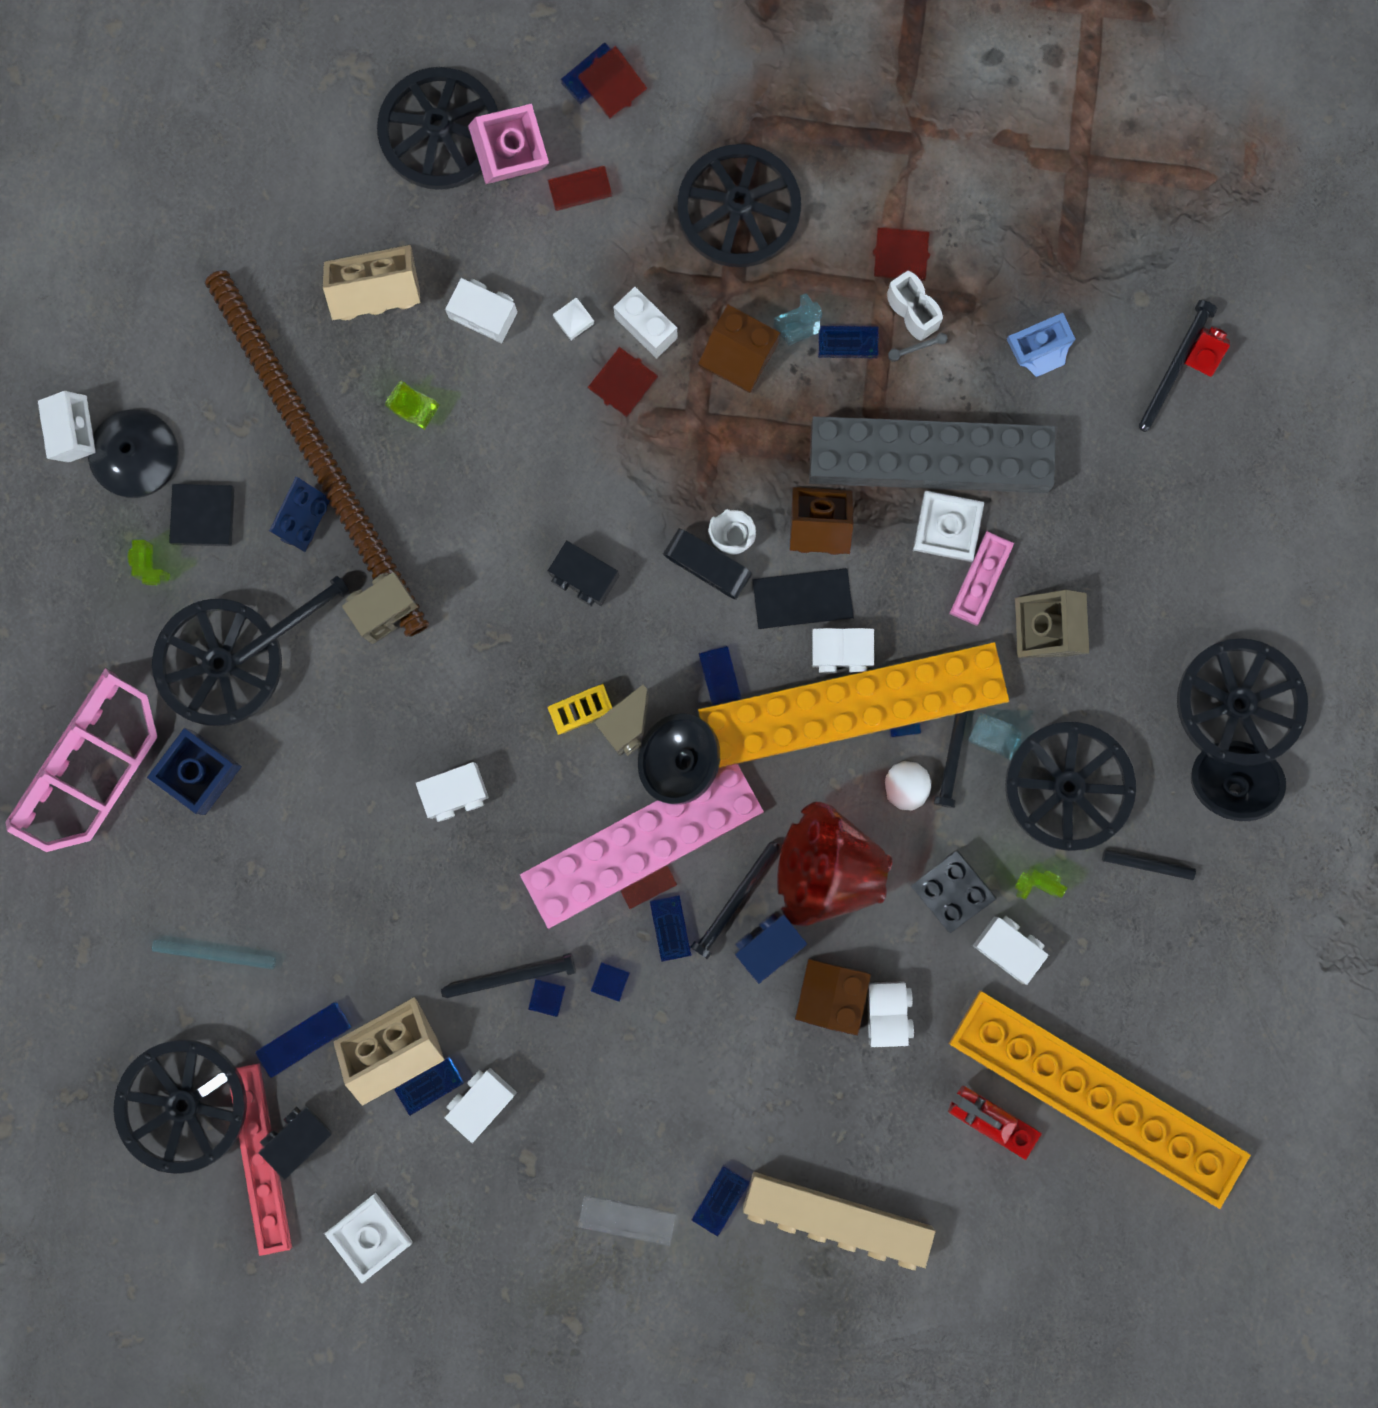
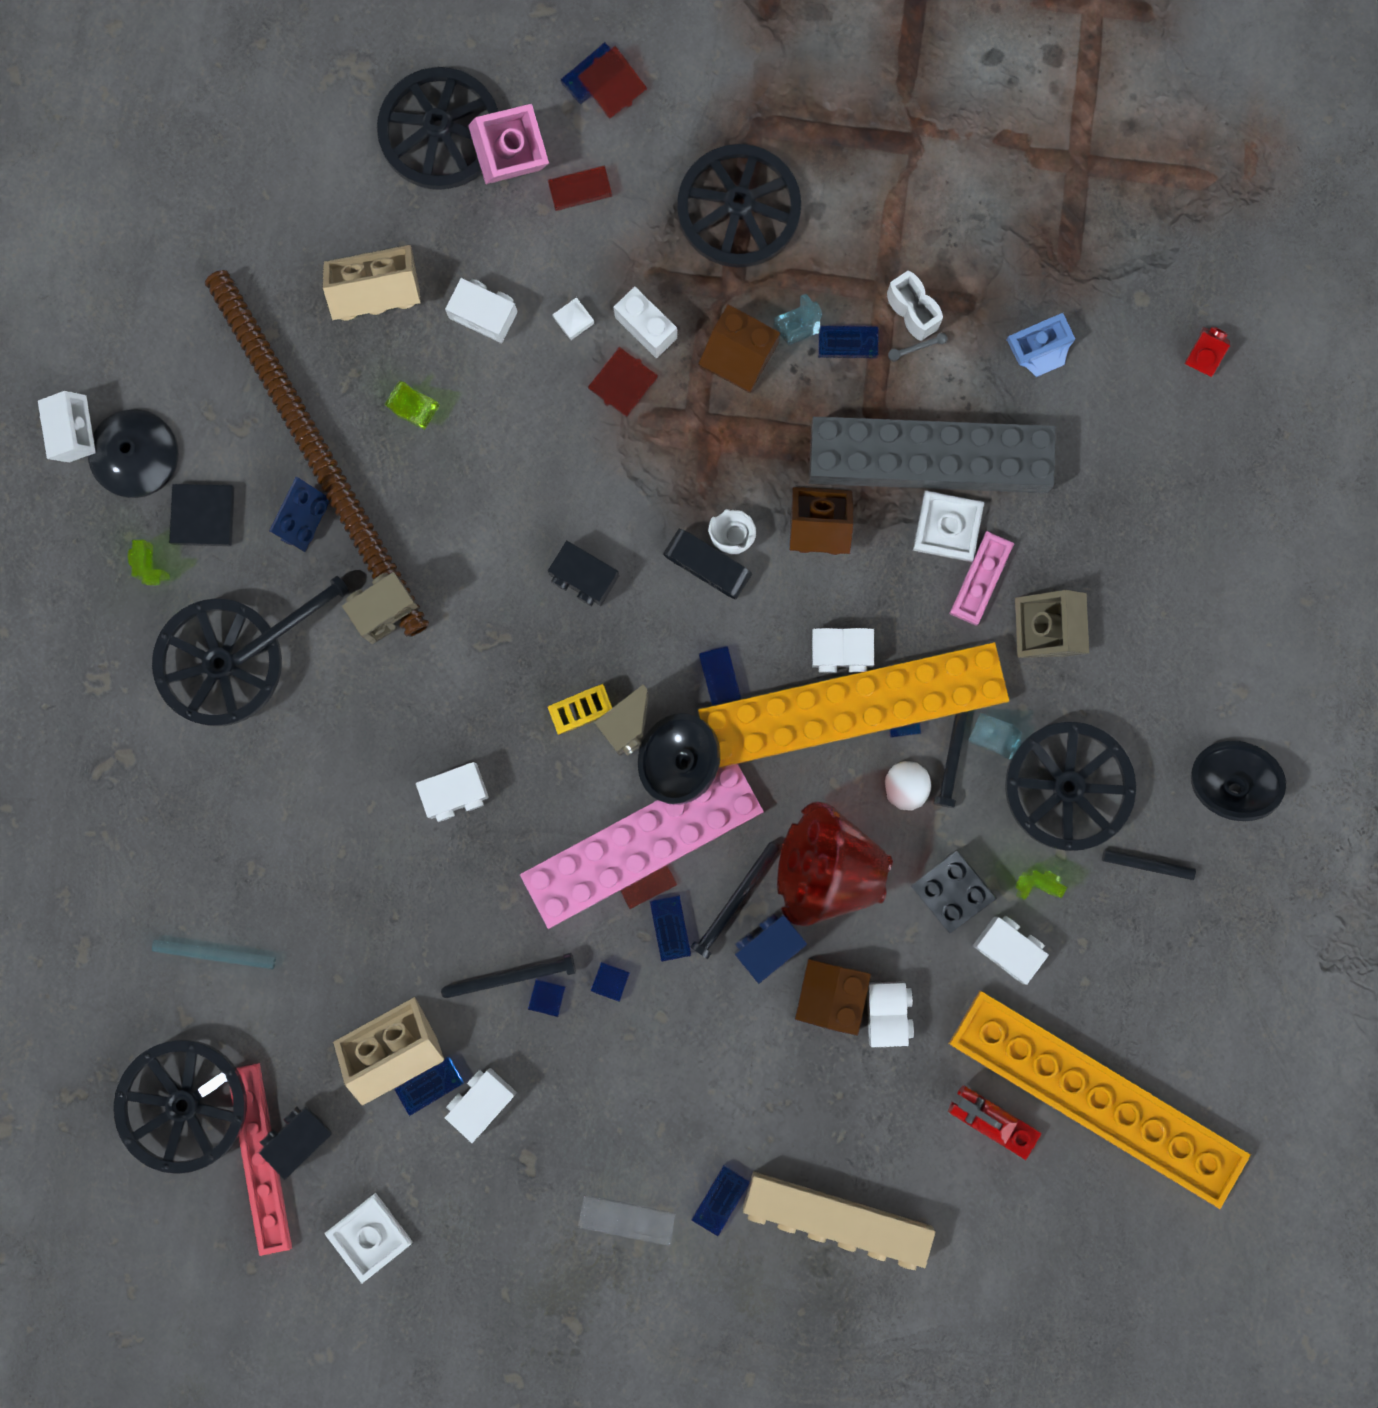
bright pink plate [5,668,157,852] -> none
dark blue brick [147,728,242,815] -> none
clear blue tile [255,1002,352,1078] -> none
black sticker [752,568,854,629] -> none
clear red piece [872,228,930,281] -> none
black bar [1139,300,1218,432] -> none
black wheel [1177,638,1308,767] -> none

